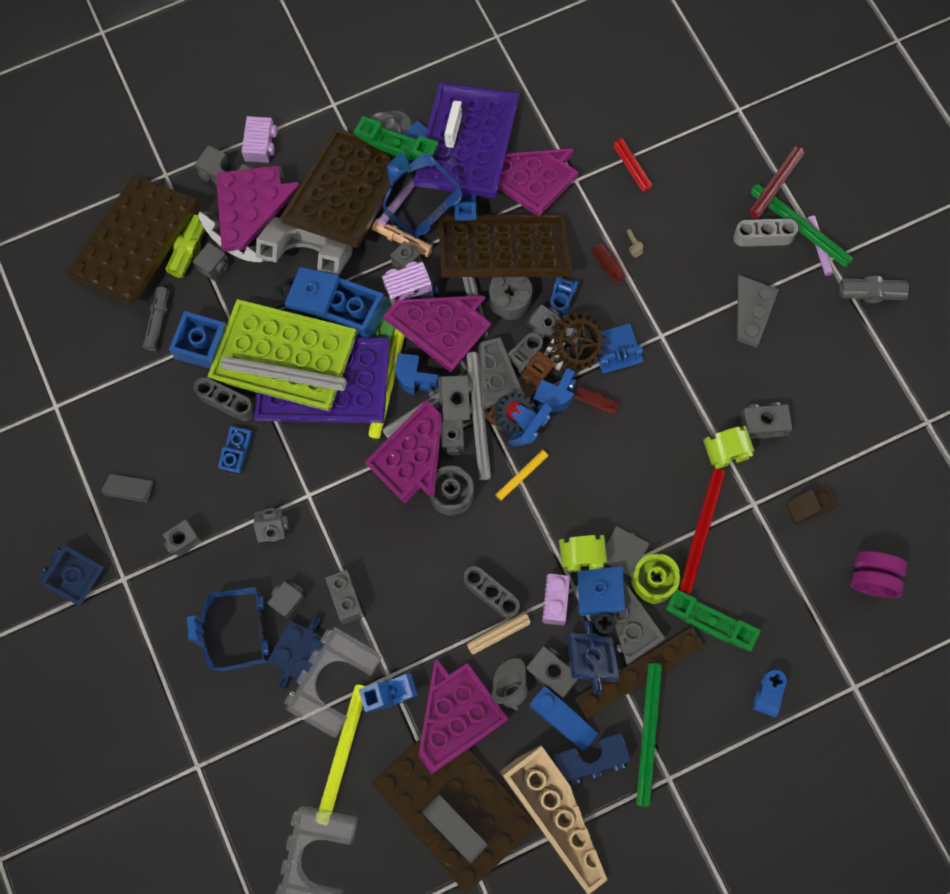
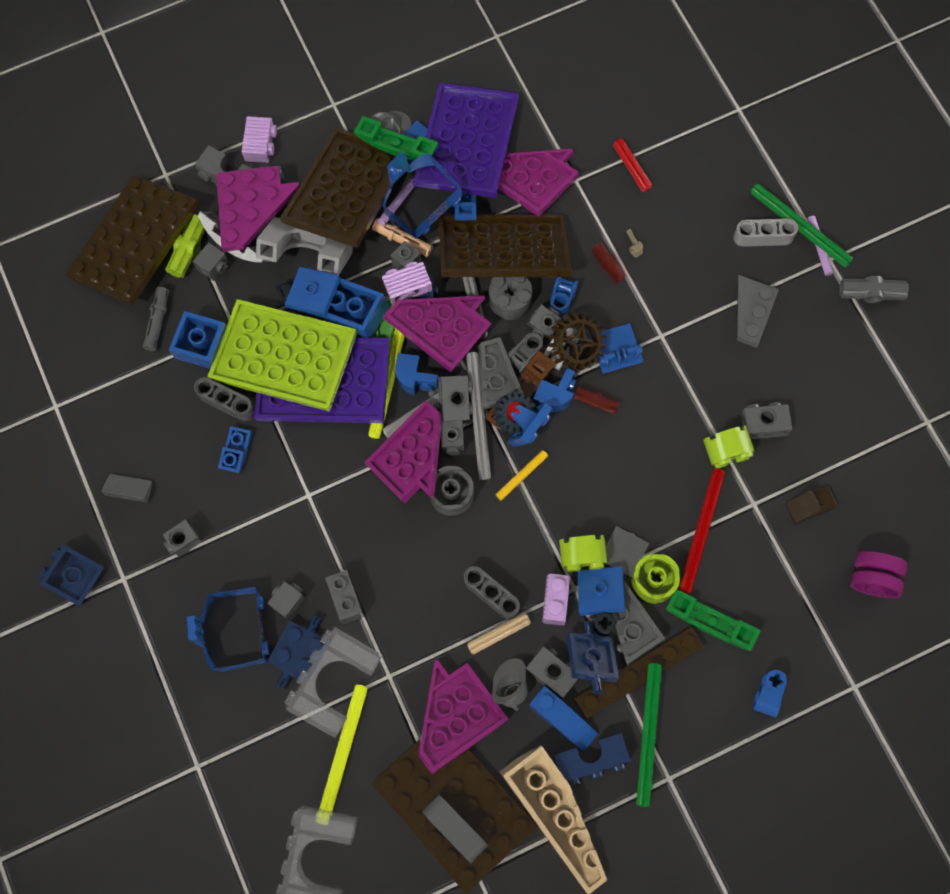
light grey axle [221,356,347,391] -> none
dark grey brick [253,508,289,543] -> none
blue brick [359,673,418,712] -> none
white tile [445,101,462,148] -> none
dark red axle [748,147,804,219] -> none

